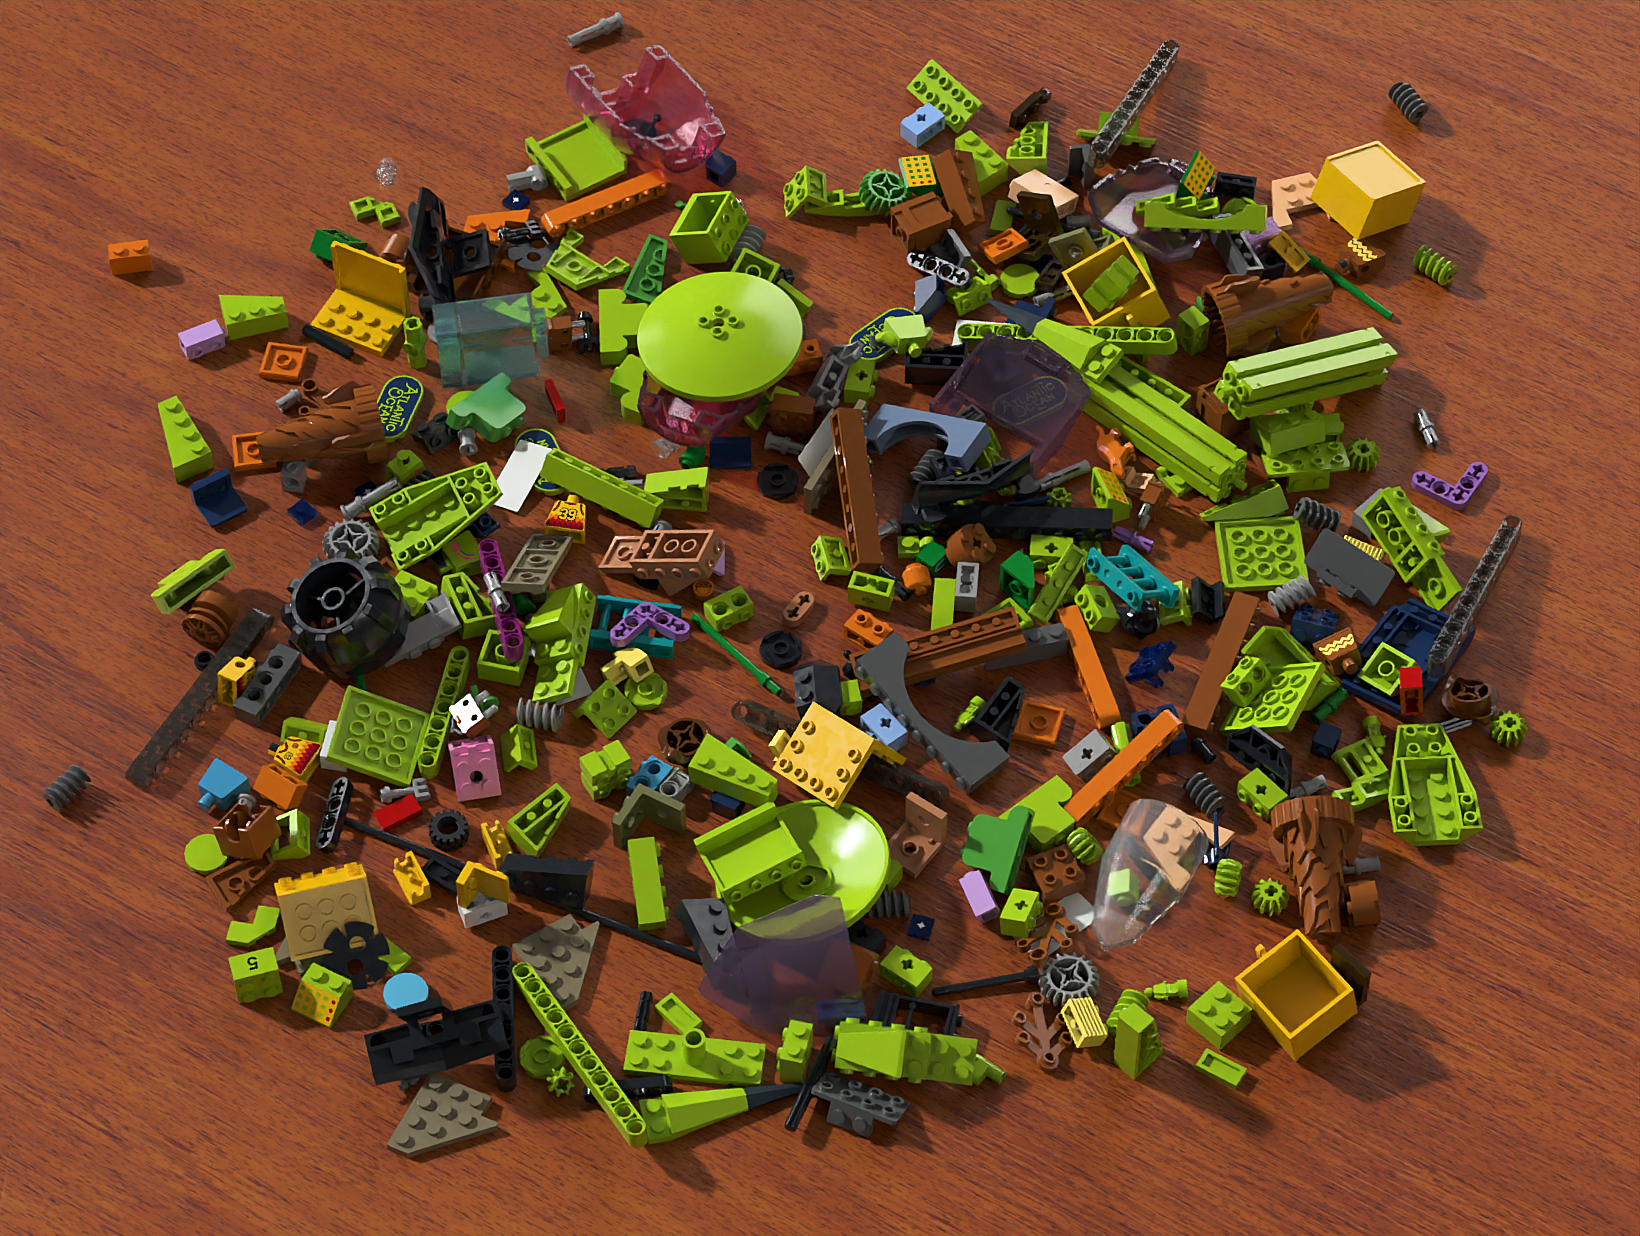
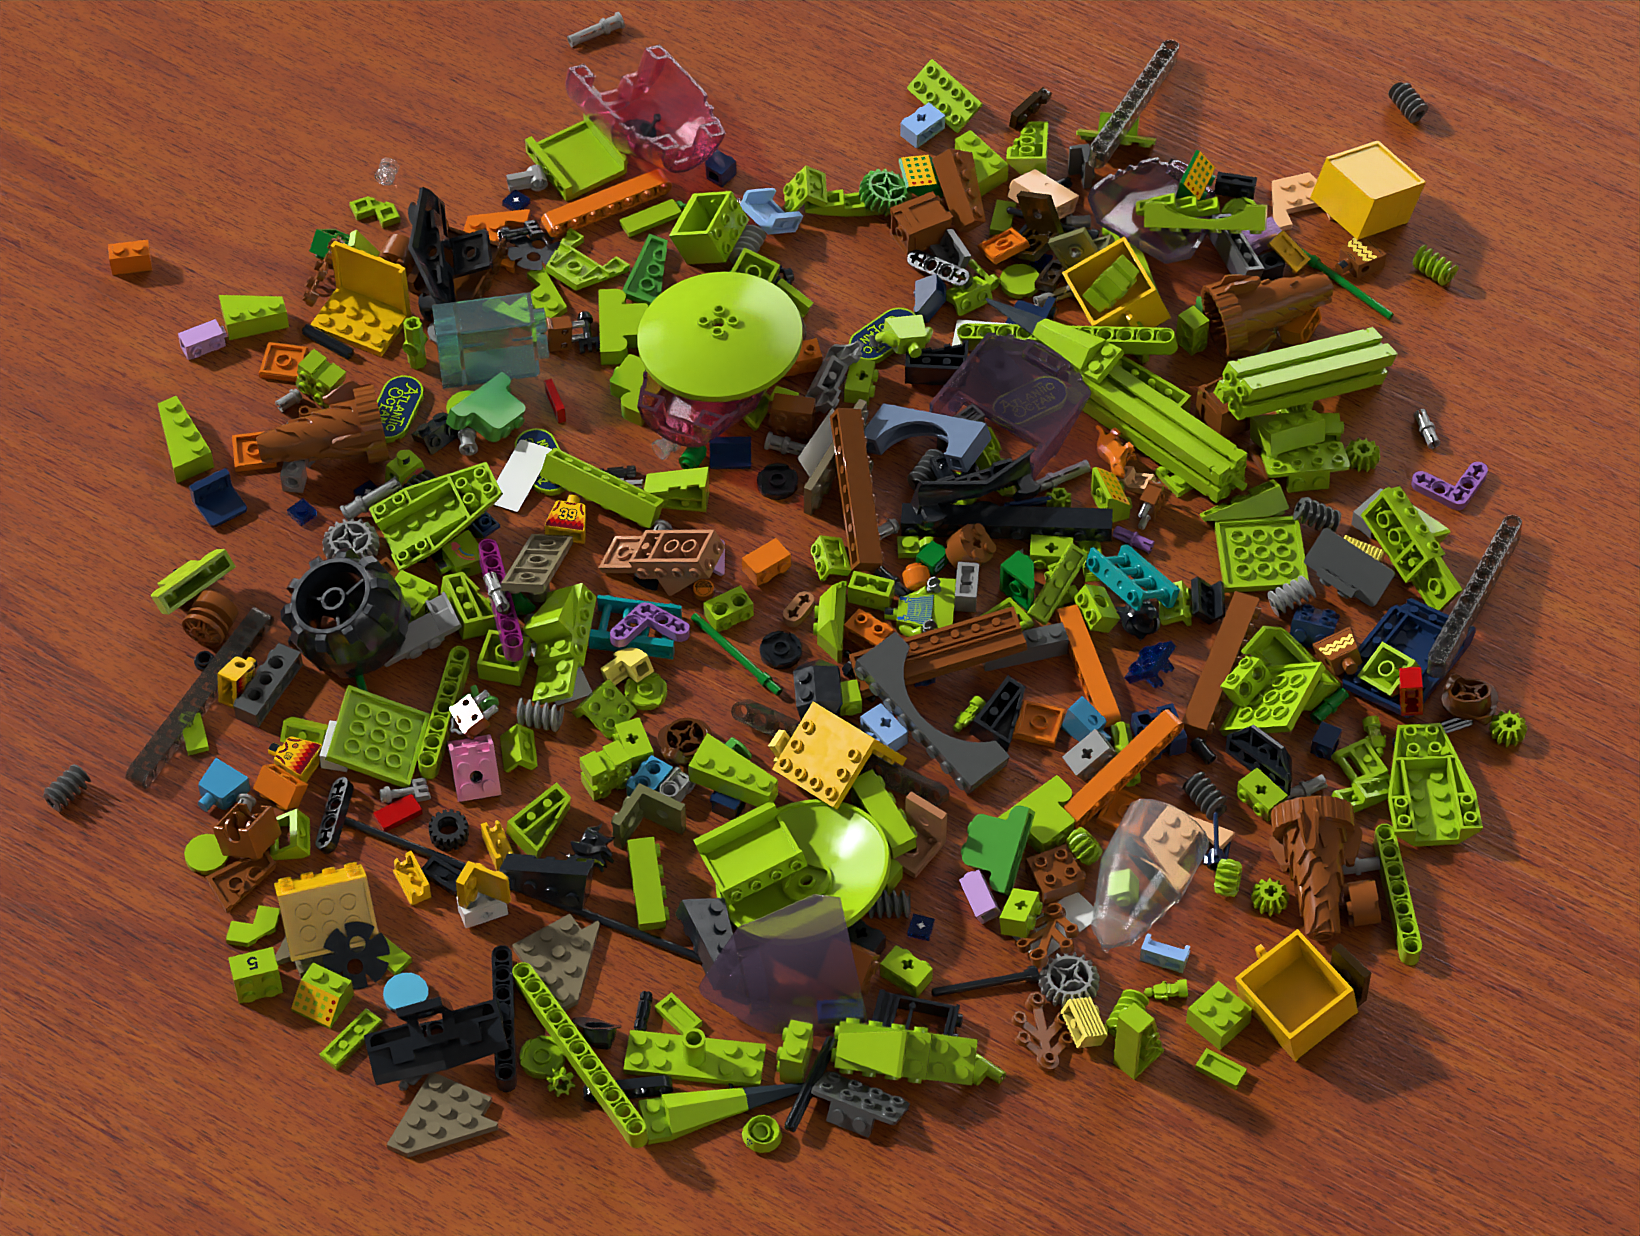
none -> lime tile [179,712,209,755]
none -> lime brick [296,349,346,408]
none -> dark orange plant [302,236,345,308]
none -> lime tile [319,1008,383,1071]
none -> lime tile [348,230,380,257]
none -> black hair [567,824,615,873]
none -> black piece [571,1017,621,1050]
none -> lime brick [612,718,654,771]
none -> lime tile [620,199,682,237]
none -> light blue panel [740,188,803,235]
none -> orange brick [742,538,791,587]
none -> lime hat [742,1115,782,1153]
none -> lime wedge [813,581,846,663]
none -> lime wedge [850,769,918,859]
none -> torso [884,577,941,637]
none -> dark azure torso [1061,696,1112,742]
none -> light blue hinge [1140,933,1190,973]
none -> lime beam [1373,824,1422,966]

